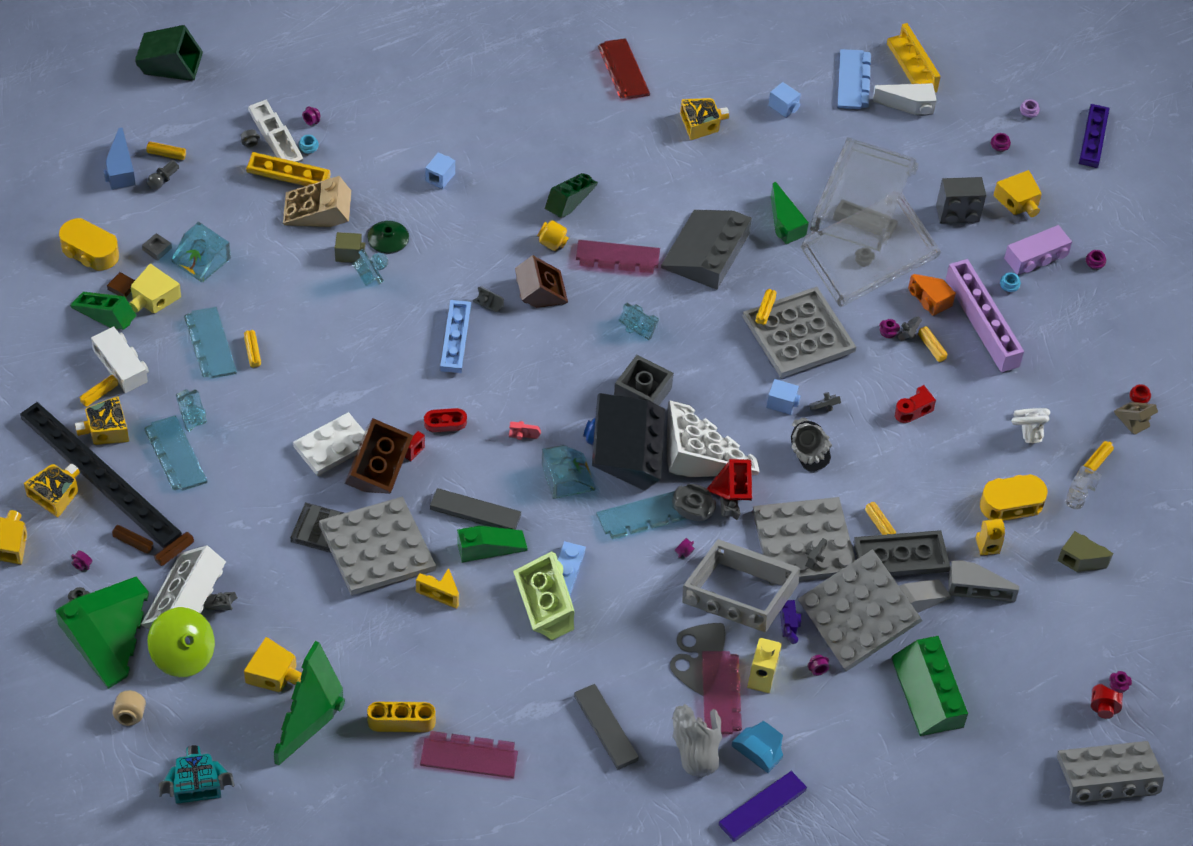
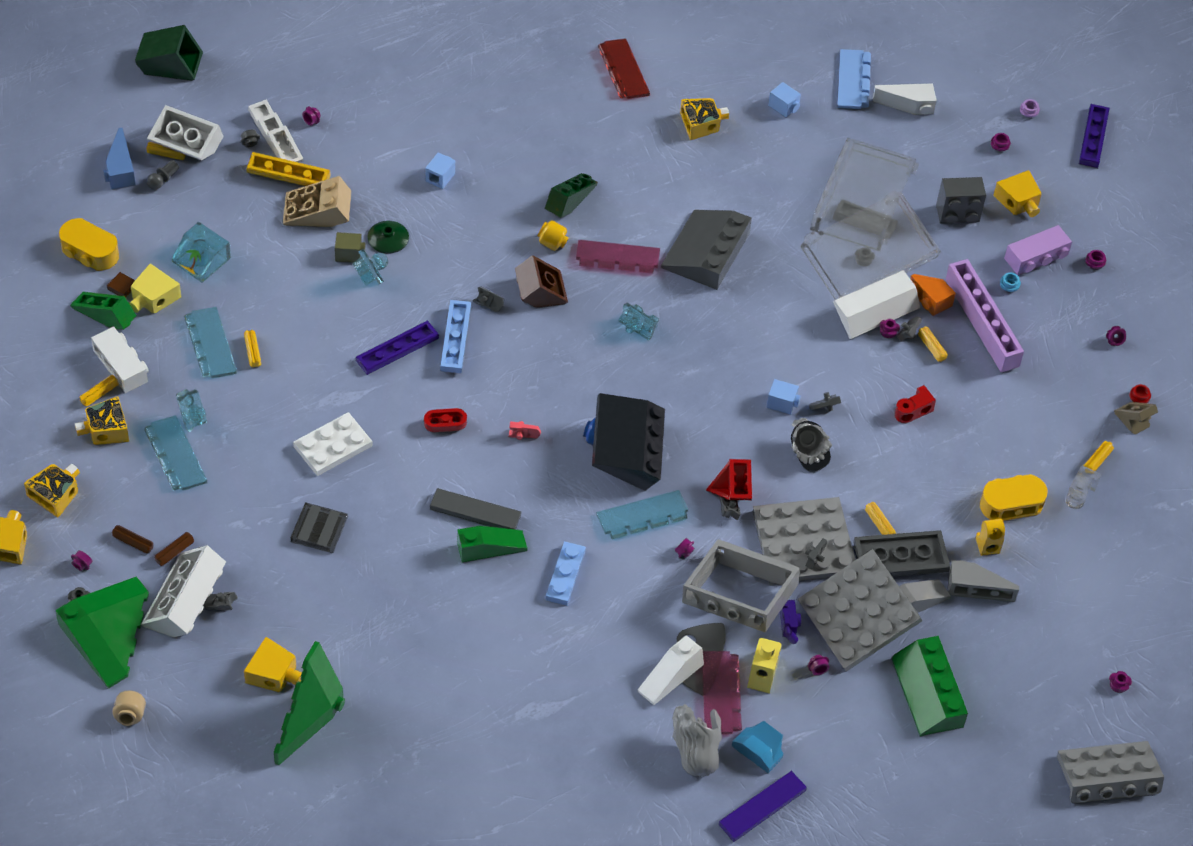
black plate [20,402,182,549] -> none
flat silver plate [142,233,172,261] -> none
lime dish [147,607,215,677] -> none
torso [159,745,235,804] -> none
medium azure plate [298,135,319,154] -> none
light grey plate [319,497,436,595] -> none
reddish brown slope [344,418,413,494] -> none
yellow beam [367,702,436,732] -> none
red plate [405,431,425,461] -> none
yellow slope [416,569,459,609] -> none
clear pink windscreen [420,731,518,779] -> none
yellowish green slope [513,551,575,640] -> none
clear light blue slope [541,445,595,499] -> none
dark grey tile [574,684,639,770] -> none
dark grey brick [614,355,674,406] -> none
white slope [667,400,760,477] -> none
dark grey tile [672,484,716,521] -> none
light grey plate [742,287,856,378] -> none
yellow axle [755,289,777,325] -> none
green slope [770,182,809,244] -> none
yellow fence [887,23,941,93] -> none
white piece [1011,408,1050,443] -> none
olive slope [1058,531,1113,572] -> none
red piece [1091,684,1123,719] -> none
none -> white slope [147,105,224,160]
none -> dark purple tile [356,320,439,375]
none -> white slope [638,635,704,705]
none -> white slope [833,270,920,339]
none -> magenta plate [1106,326,1126,346]

